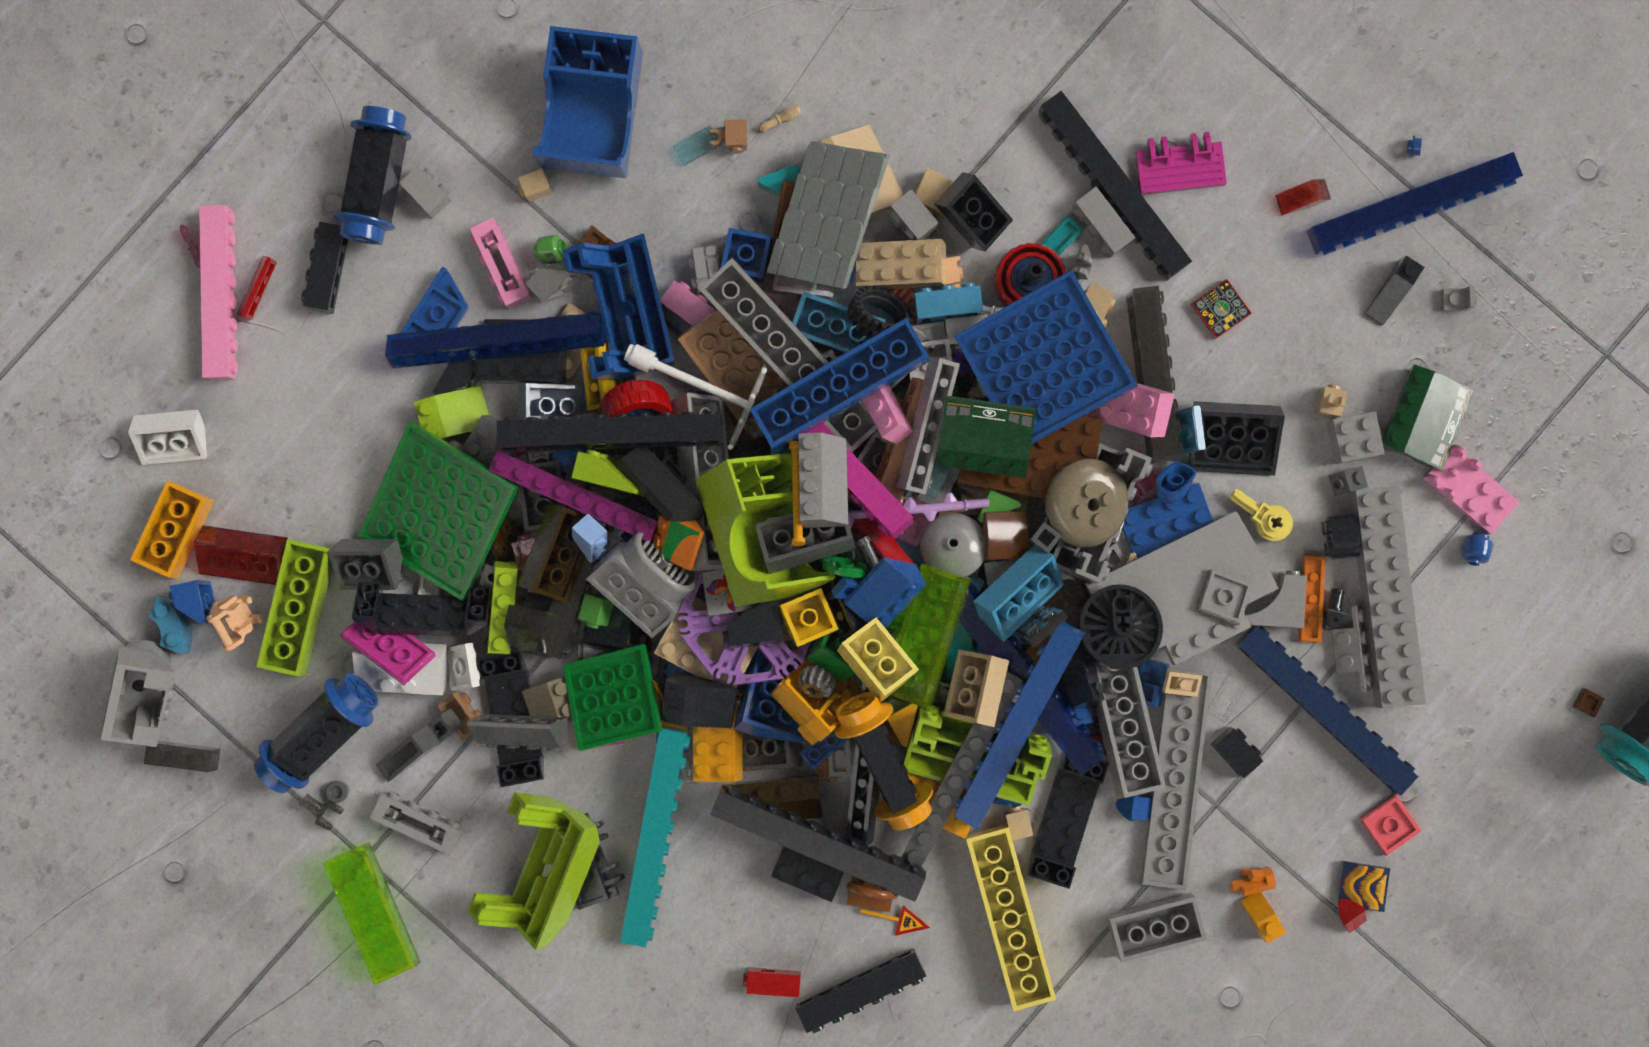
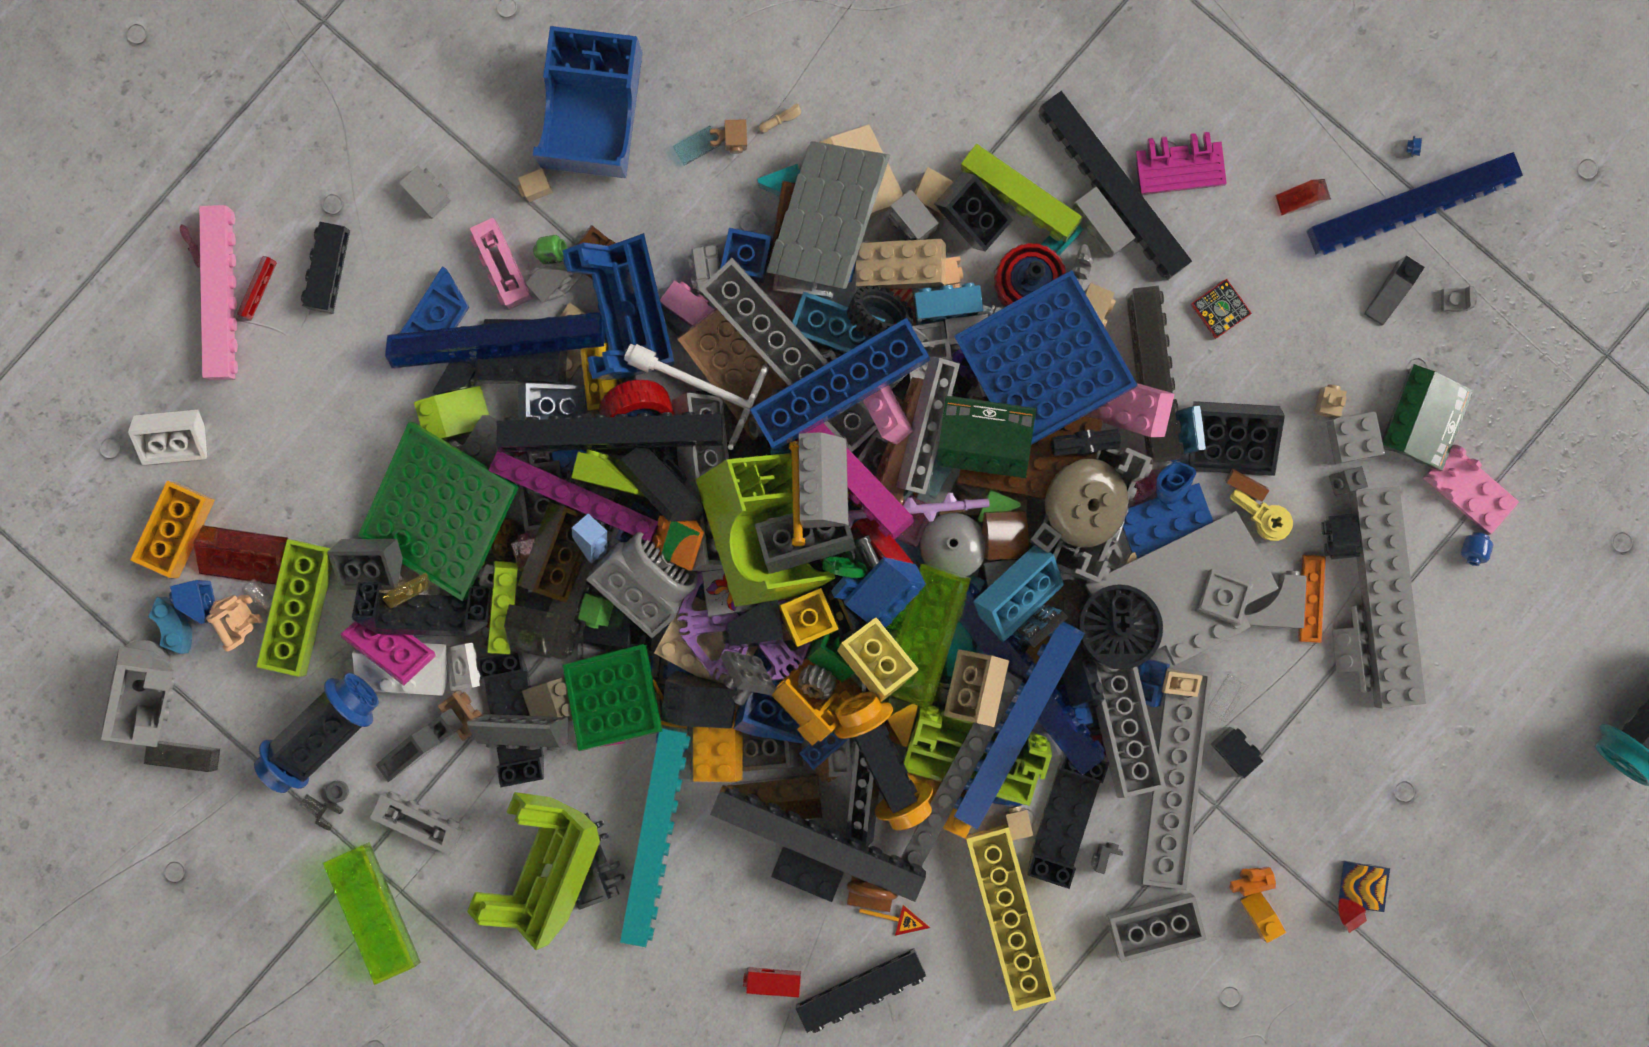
black brick [333,106,412,245] -> none
blue tile [1116,795,1152,821] -> none
dark blue brick [1234,626,1419,796] -> none
black piece [1322,588,1347,631] -> none
coral tile [1359,794,1422,856] -> none
reddish brown tile [1573,688,1605,718] -> none
none -> clear cone [242,579,273,610]
none -> clear yellow slope [383,573,428,608]
none -> flat silver plate [721,651,776,705]
none -> lime brick [961,143,1082,243]
none -> black piece [1051,429,1121,457]
none -> dark grey bracket [1091,842,1123,874]
none -> dark orange piece [1225,469,1270,502]

